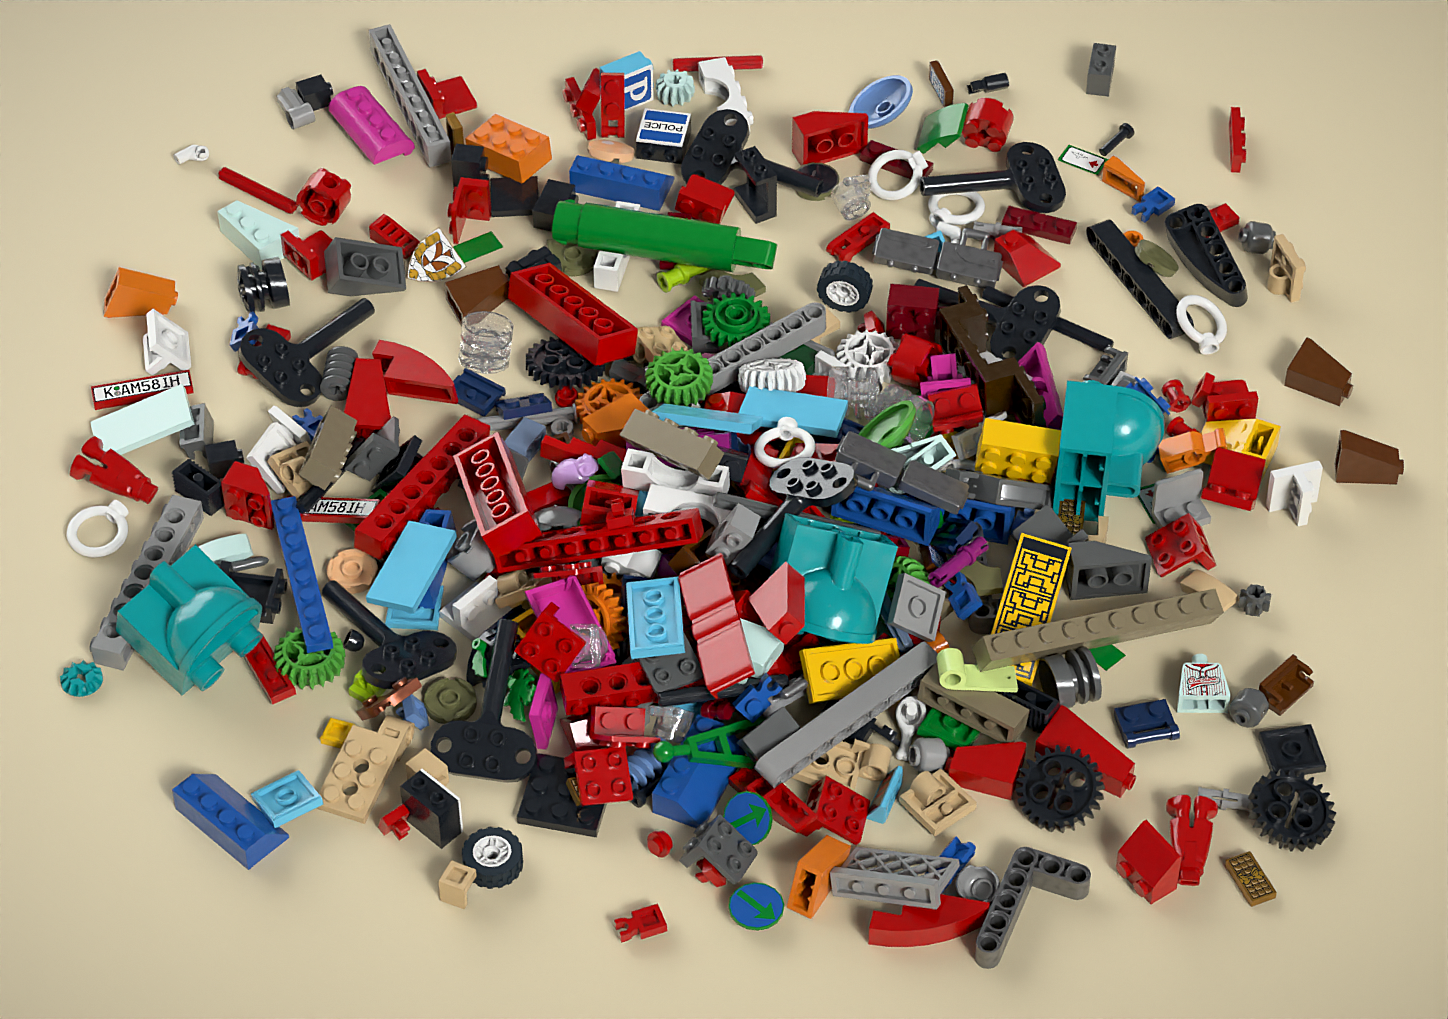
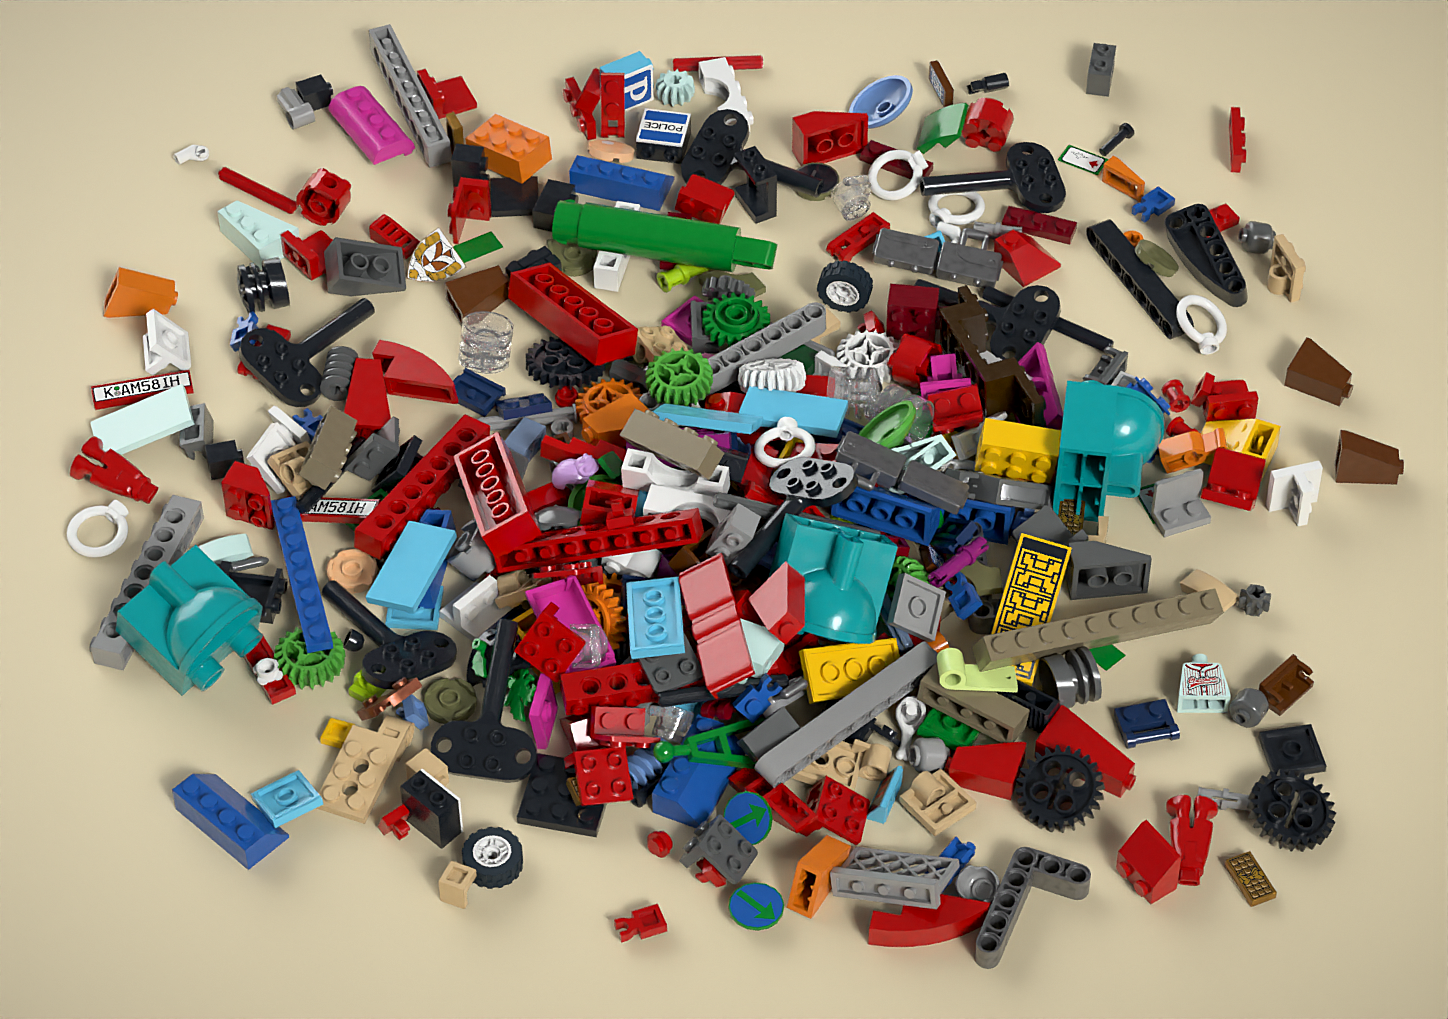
teal gear [60,660,103,697] -> none
black brick [171,459,225,516] -> none
red bracket [1145,513,1217,577] -> none
none -> white plate [253,658,283,685]

